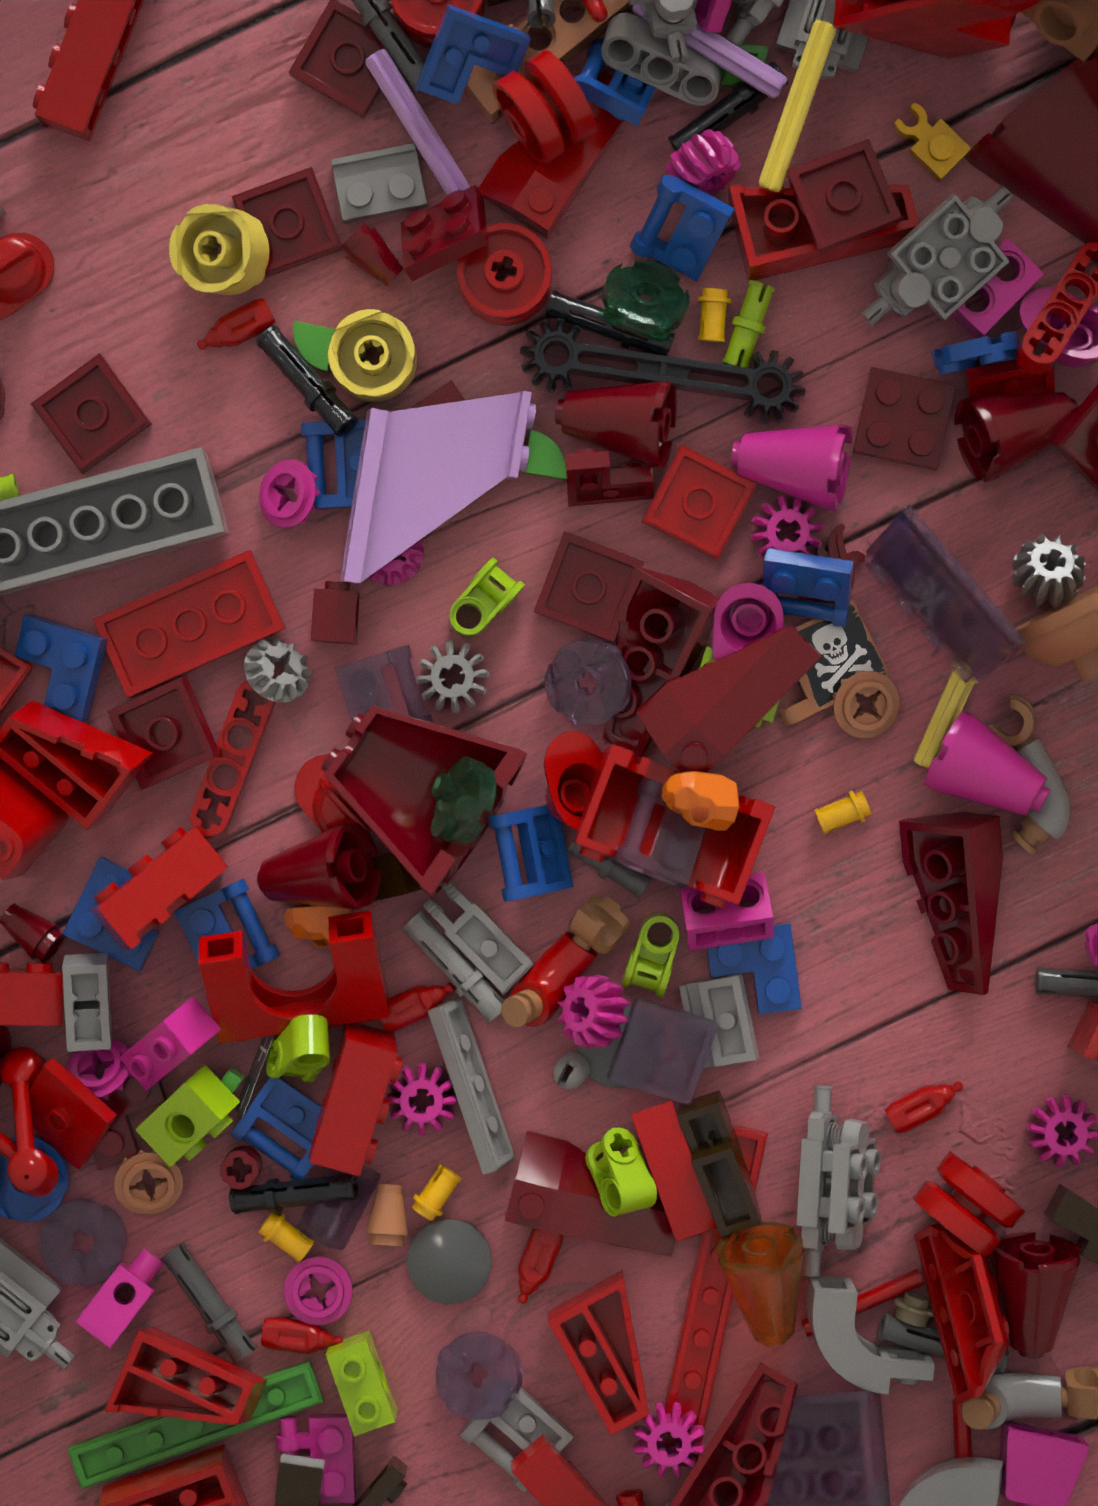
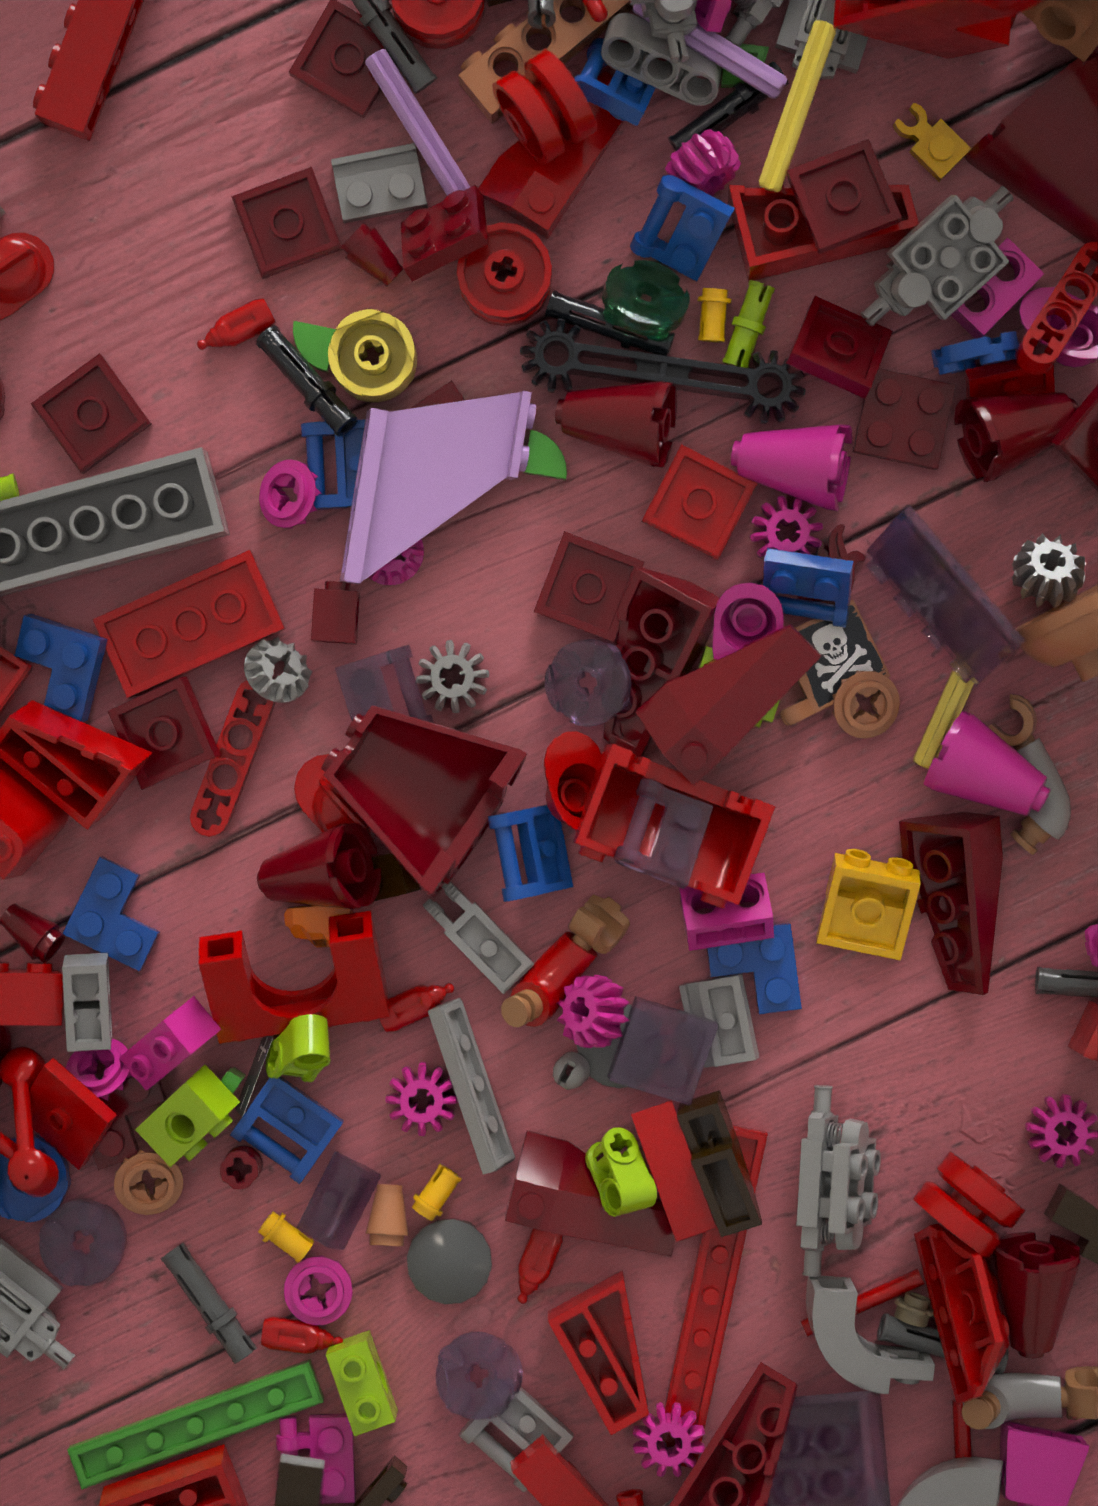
dark pink torso [75,1248,164,1348] -> none
red wedge [90,827,228,950] -> none
red wedge [104,1327,267,1425] -> none
light yellow brick [169,204,269,295] -> none
blue plate [174,878,281,969] -> none
black pin [229,1174,360,1215] -> none
red wedge [309,1022,403,1177] -> none
light grey pin [402,910,504,1023] -> none
blue plate [416,4,531,105] -> none
clear green plate [431,756,496,846] -> none
lime piece [449,557,525,638] -> none
dark red plate [565,448,654,507] -> none
dark grey pin [567,840,654,898] -> none
lime piece [621,912,680,998] -> none
orange rock [662,772,739,830] -> none
clear orange cone [716,1221,804,1347] -> none
yellow pin [814,790,872,835] -> none
red piece [885,1081,963,1134] -> none
none -> dark red plate [786,296,893,399]
none -> yellow plate [816,849,921,961]

